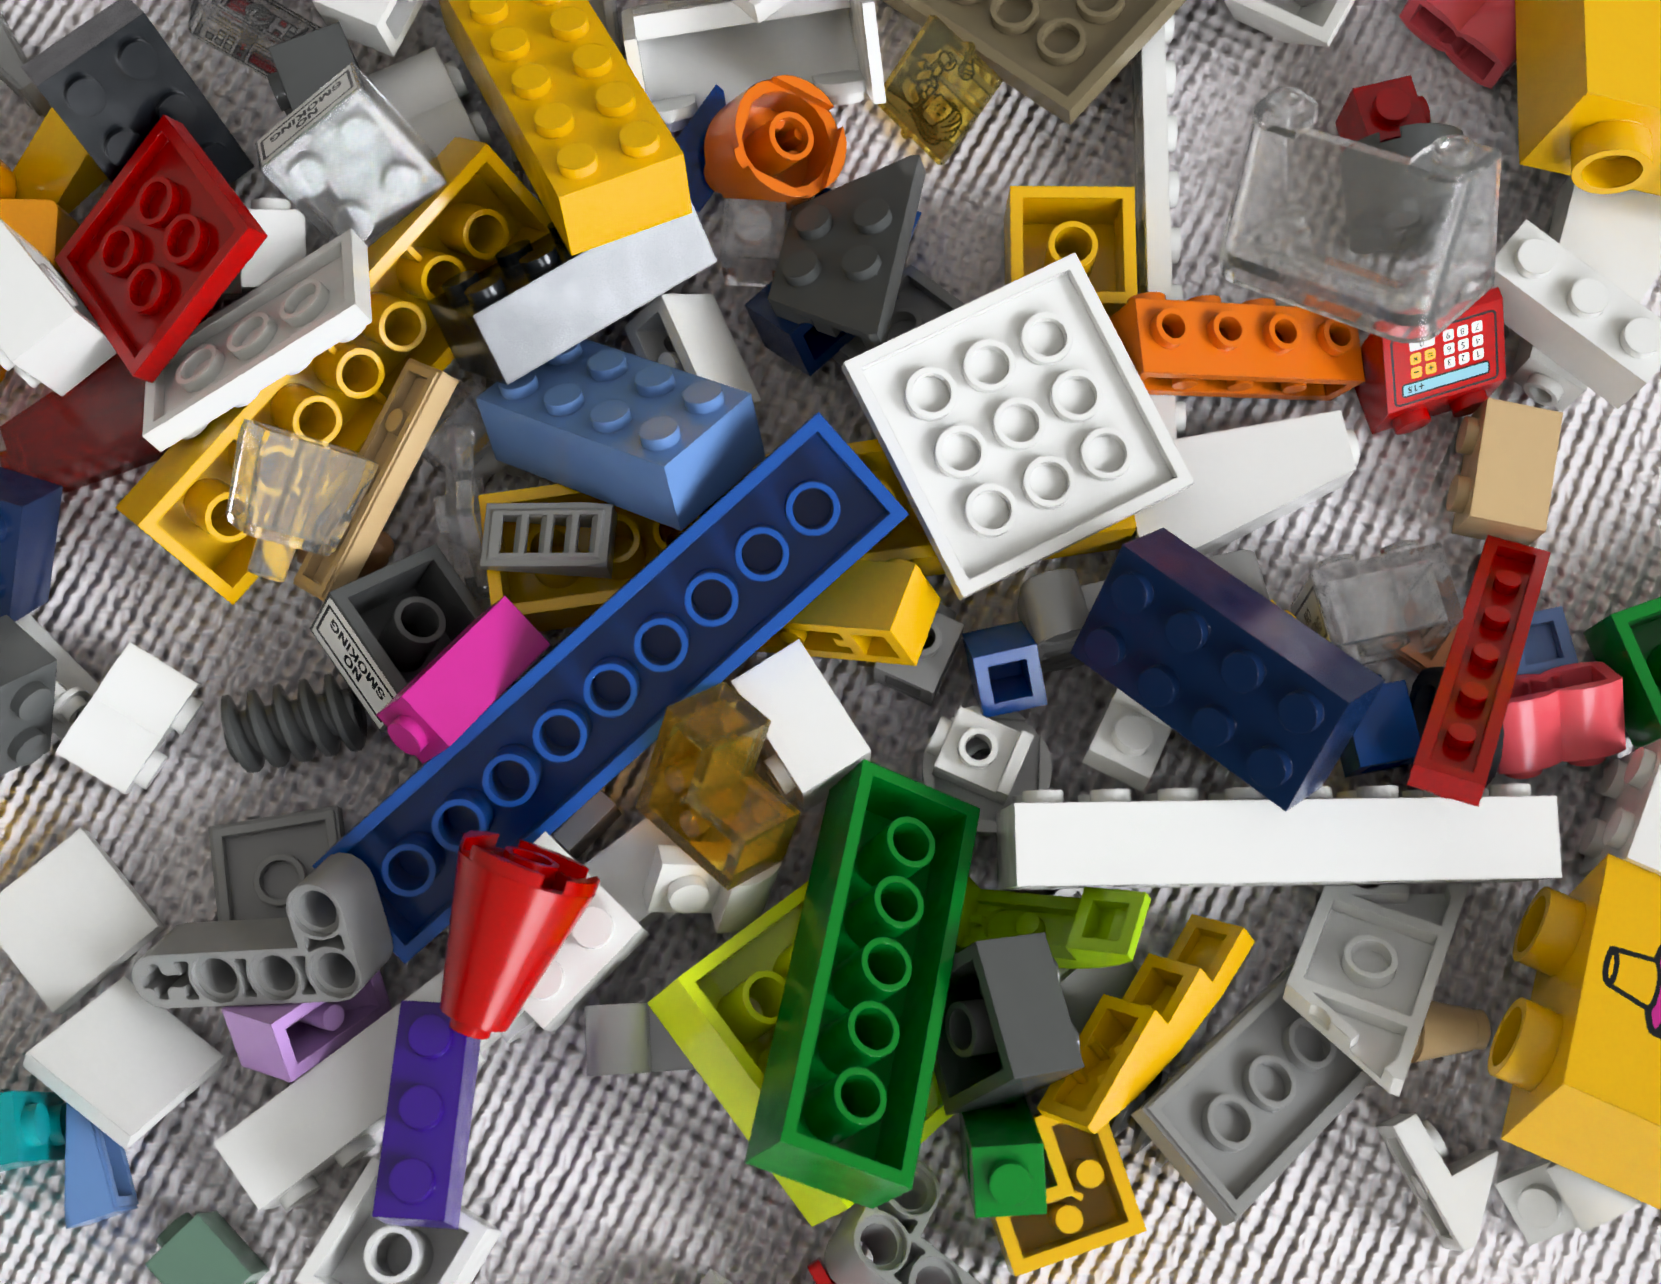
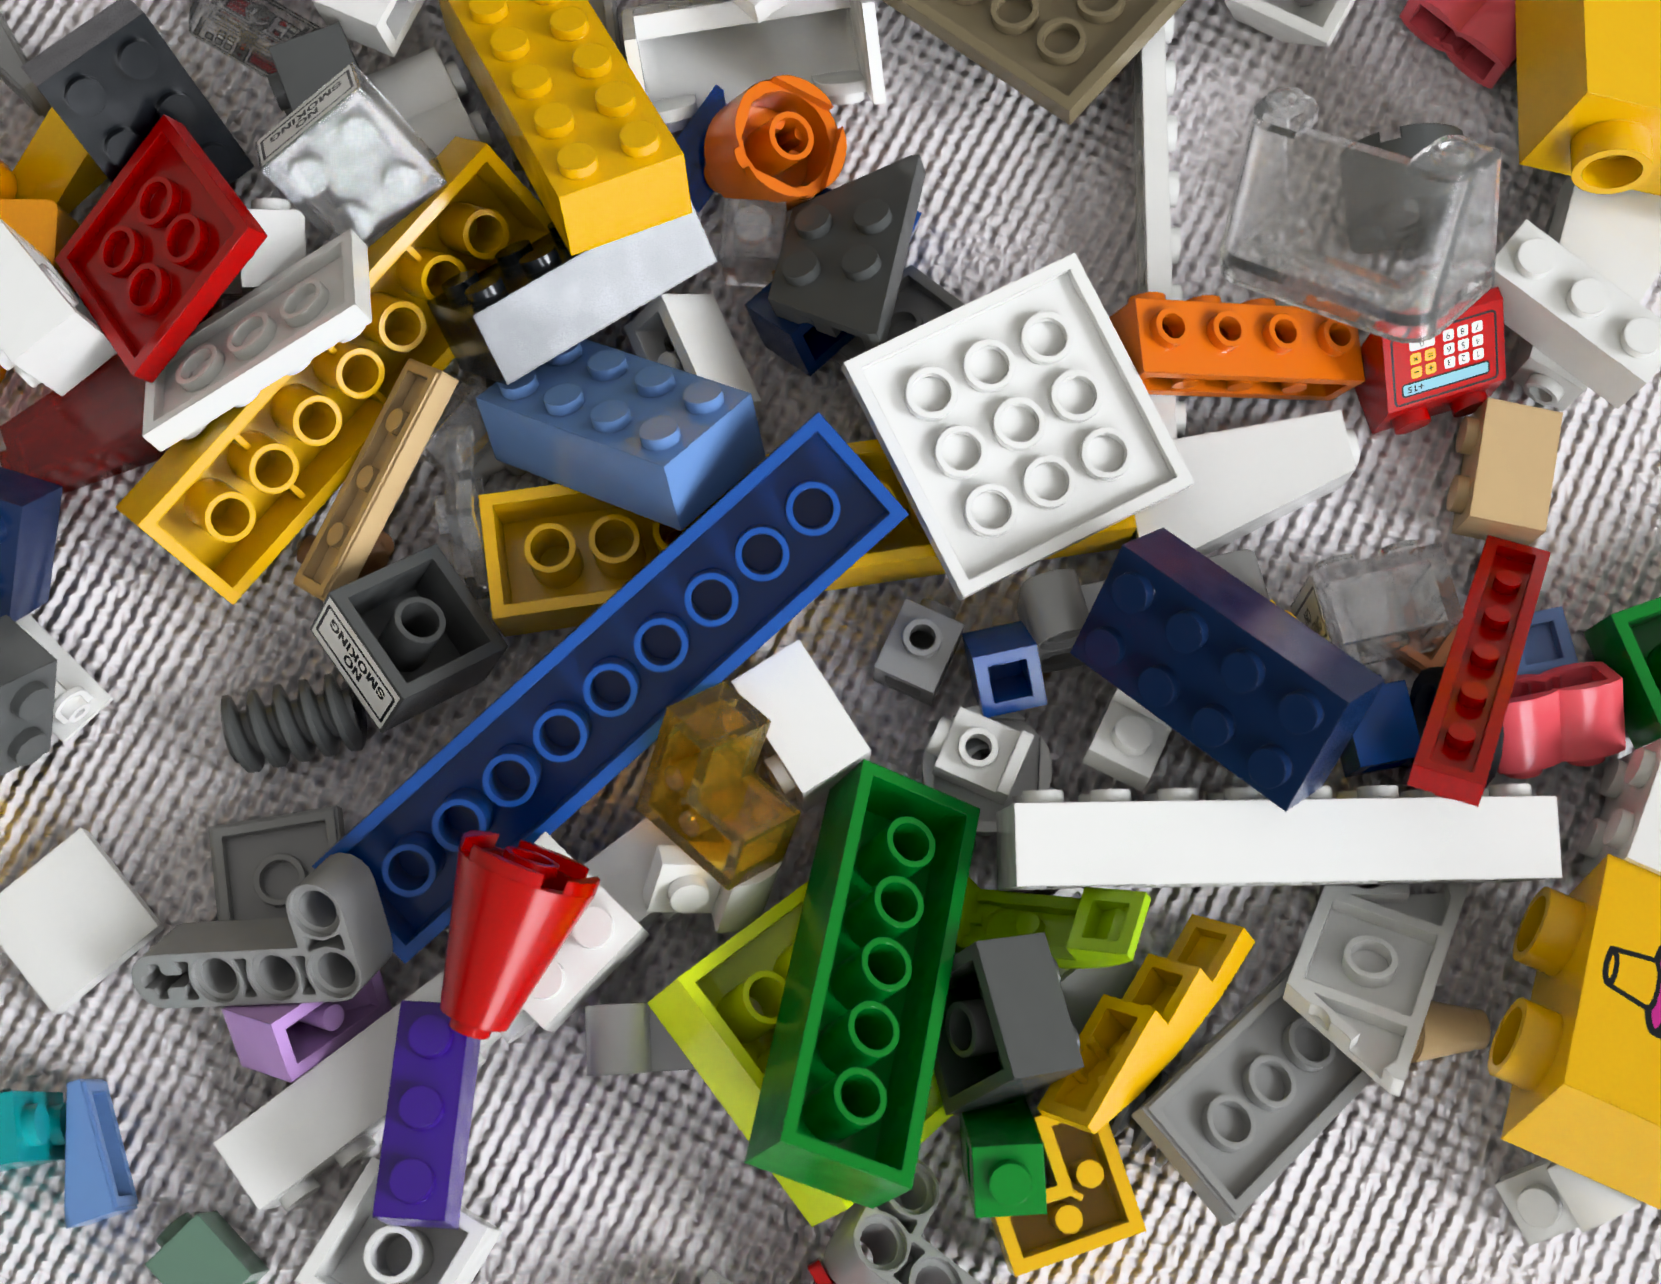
white tile [22,977,224,1150] -> none
white brick [55,642,204,794] -> none
clear torso [226,417,379,582] -> none
dark pink brick [376,596,551,764] -> none
light grey slope [480,502,618,579] -> none
light grey tile [552,790,622,860] -> none
yellow slope [756,558,941,666] -> none
clear yellow piece [877,15,1004,165] -> none
yellow brick [1004,186,1137,317] -> none
red brick [1335,75,1431,152] -> none
white slope [1376,1114,1498,1252] -> none

